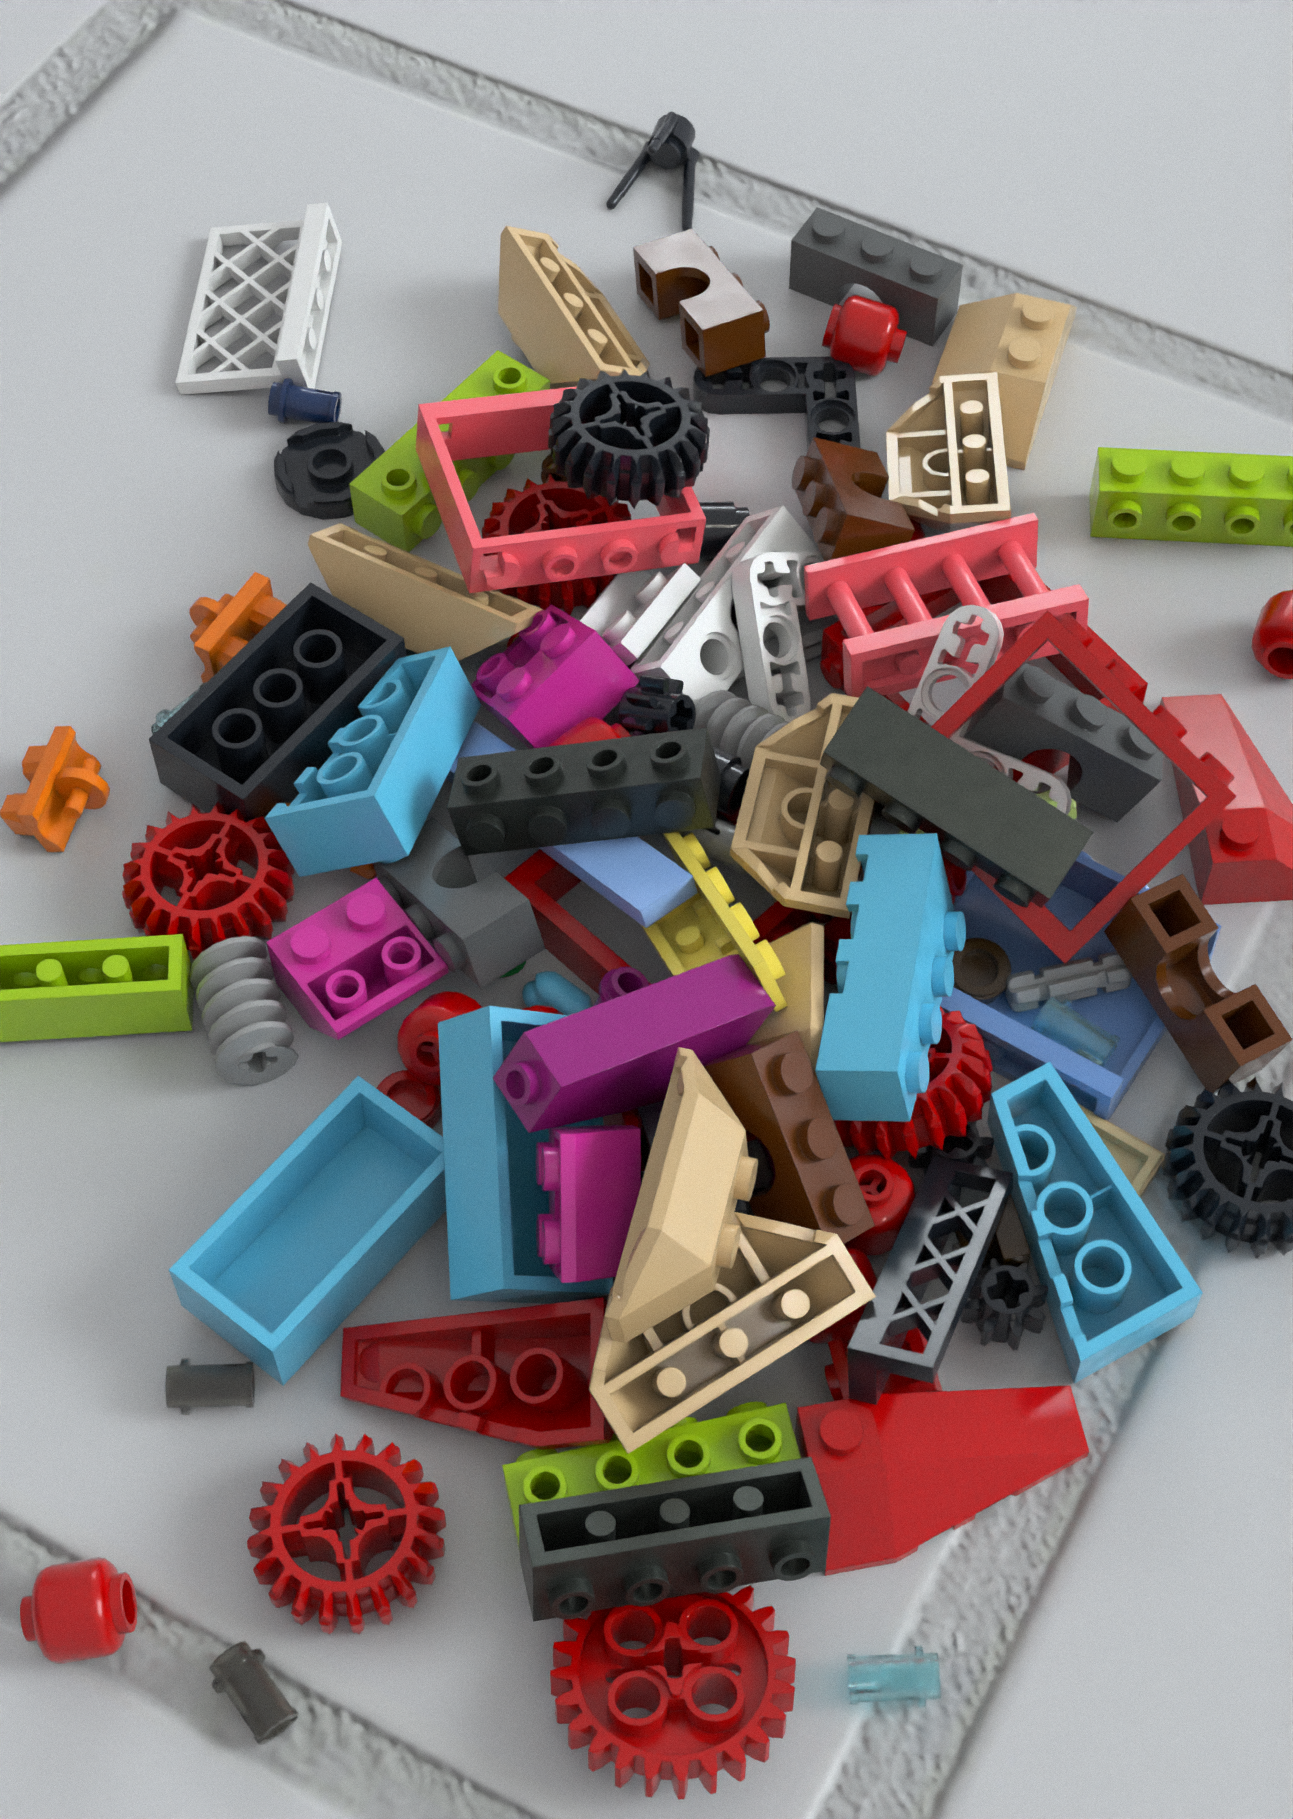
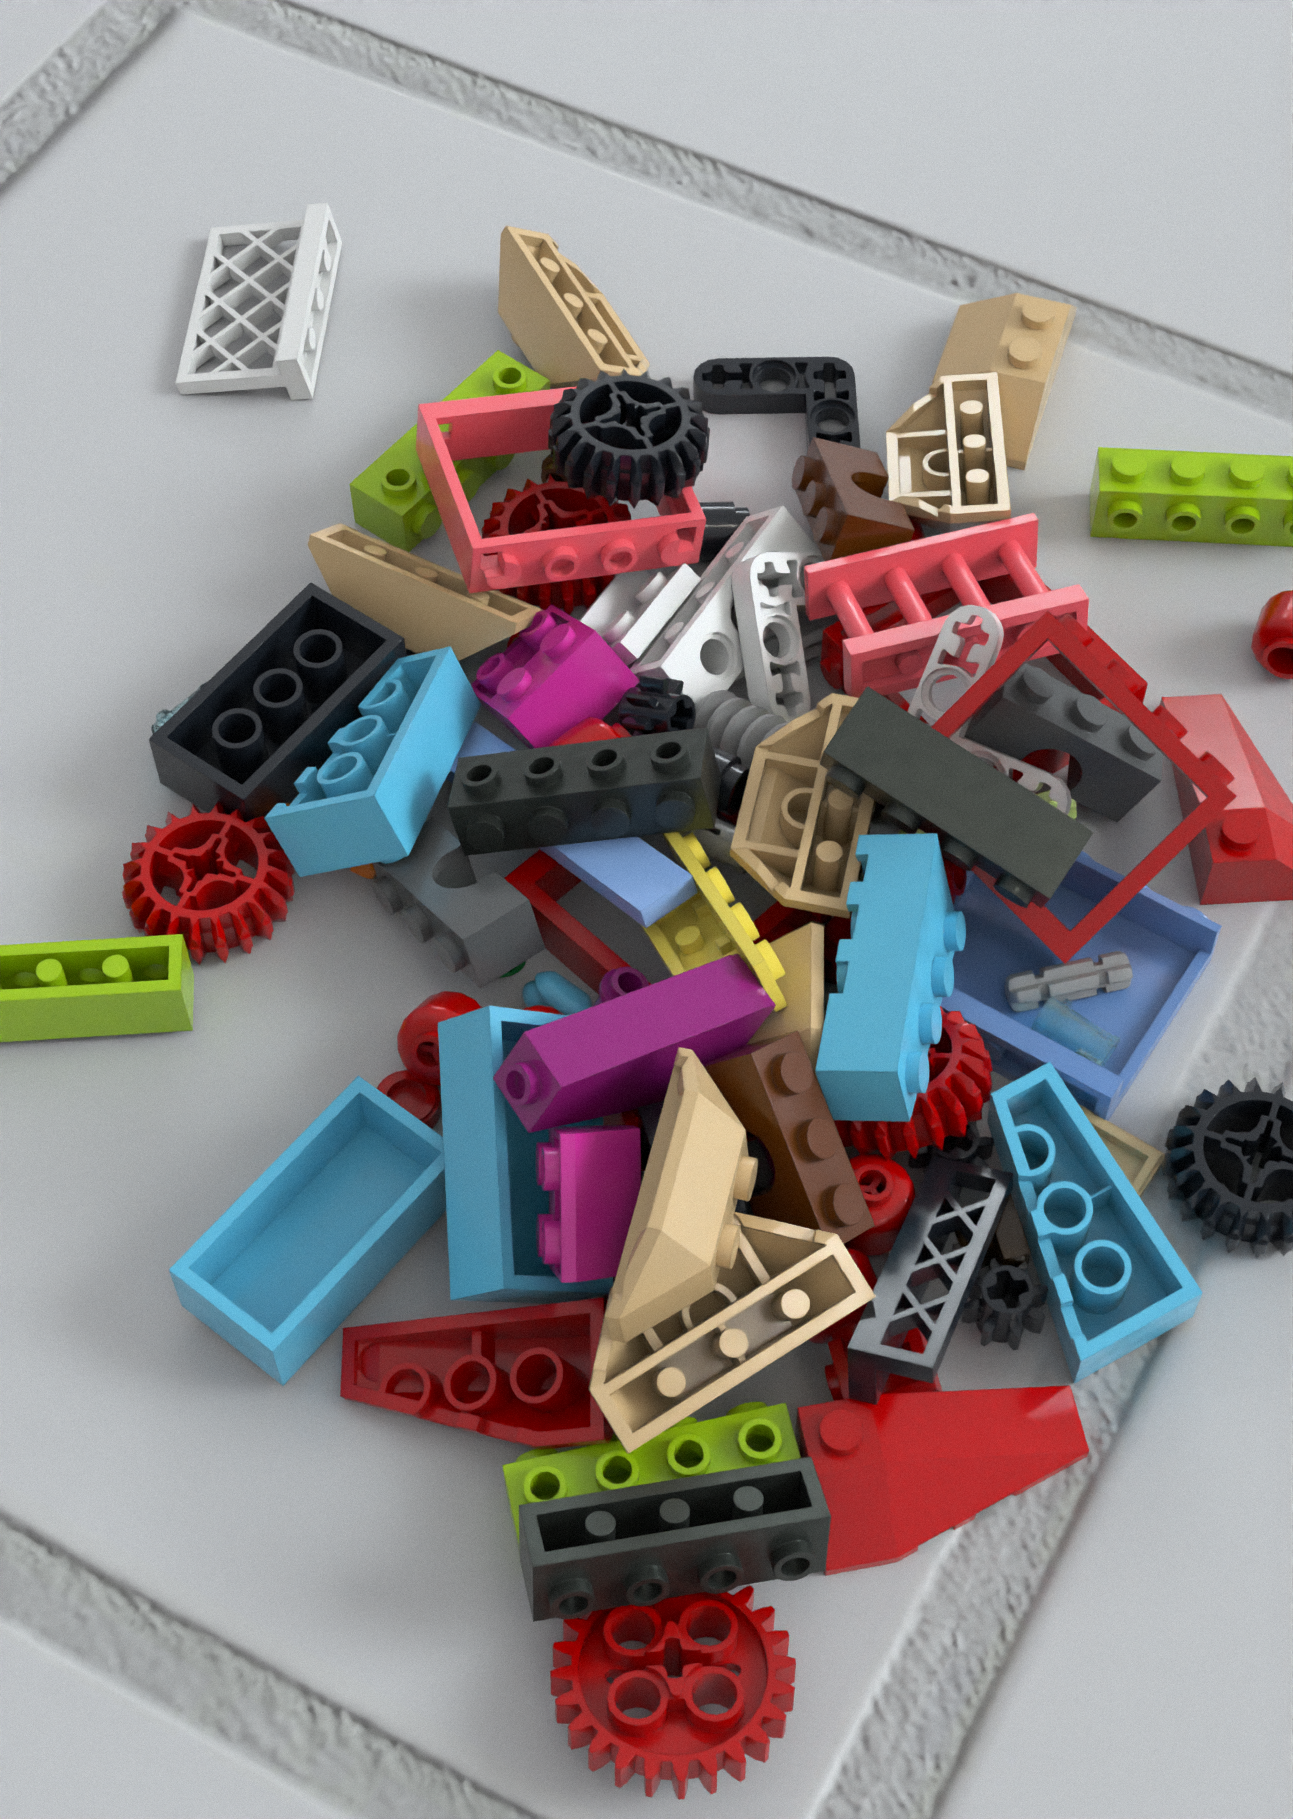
orange hips [0,726,110,852] -> none
red head [20,1557,137,1664] -> none
clear smoke pin [165,1358,255,1415] -> none
orange hips [189,572,287,683] -> none
light grey piece [189,936,299,1085] -> none
clear smoke pin [209,1641,299,1745] -> none
red gear [247,1433,447,1635] -> none
dark pink slope [266,878,449,1040] -> none
dark blue pin [268,378,342,424] -> none
black tile [274,422,385,520] -> none
black plant [606,112,700,231] -> none
reddish brown arch [633,229,770,377] -> none
dark grey arch [789,207,963,347] -> none
red head [822,295,907,376] -> none
clear light blue pin [847,1645,941,1708] -> none
dark brown tile [952,938,1011,1005] -> none
reddish brown arch [1104,874,1293,1094] -> none

